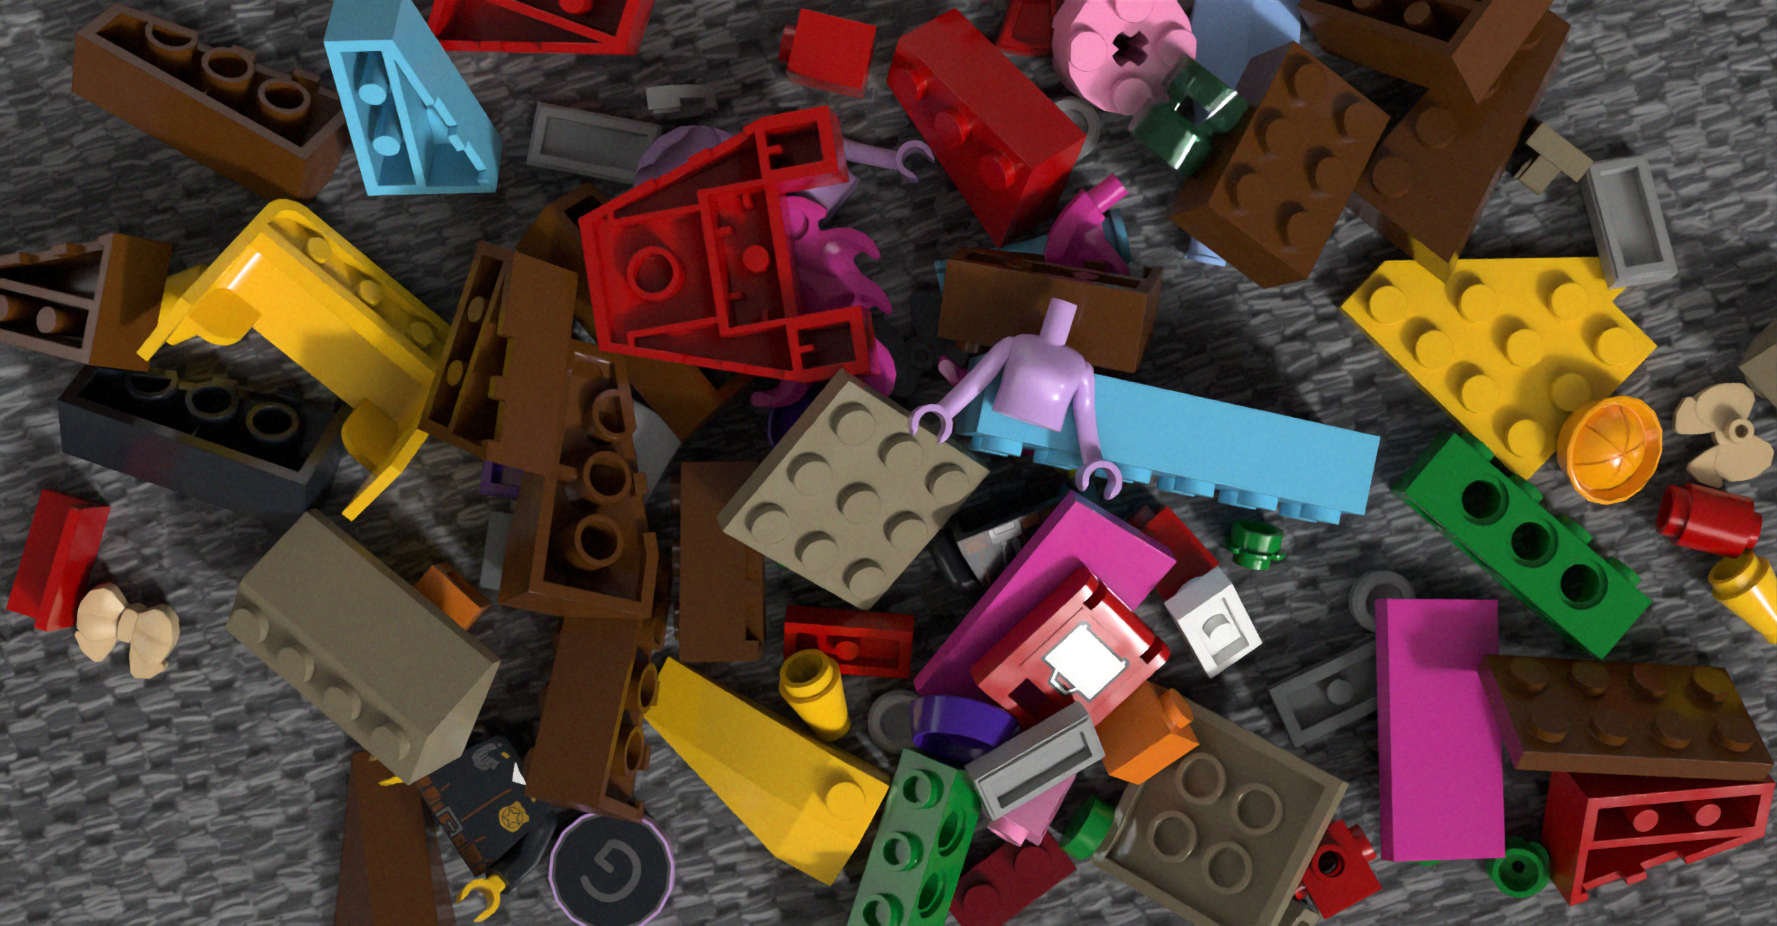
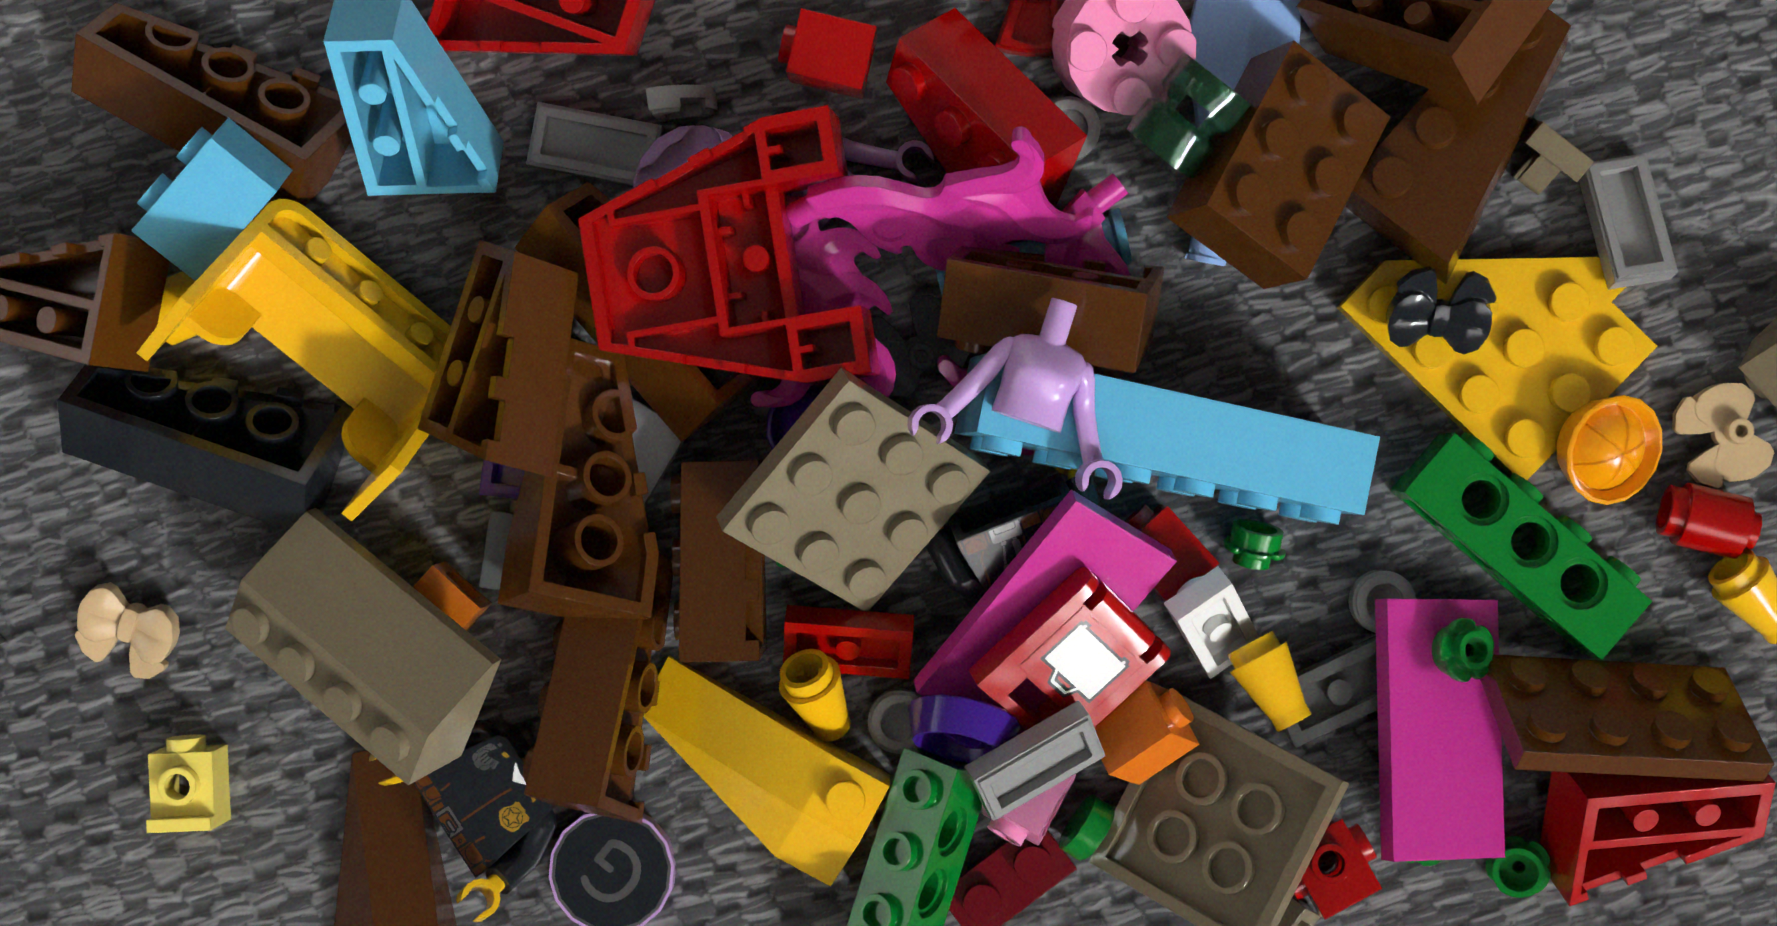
red panel [6,488,111,632] -> none
none -> medium azure brick [131,117,293,281]
none -> light yellow brick [146,735,231,833]
none -> dark pink piece [786,126,1093,272]
none -> yellow cone [1227,631,1312,732]
none -> black piece [1386,266,1497,354]
none -> green plate [1432,618,1494,682]

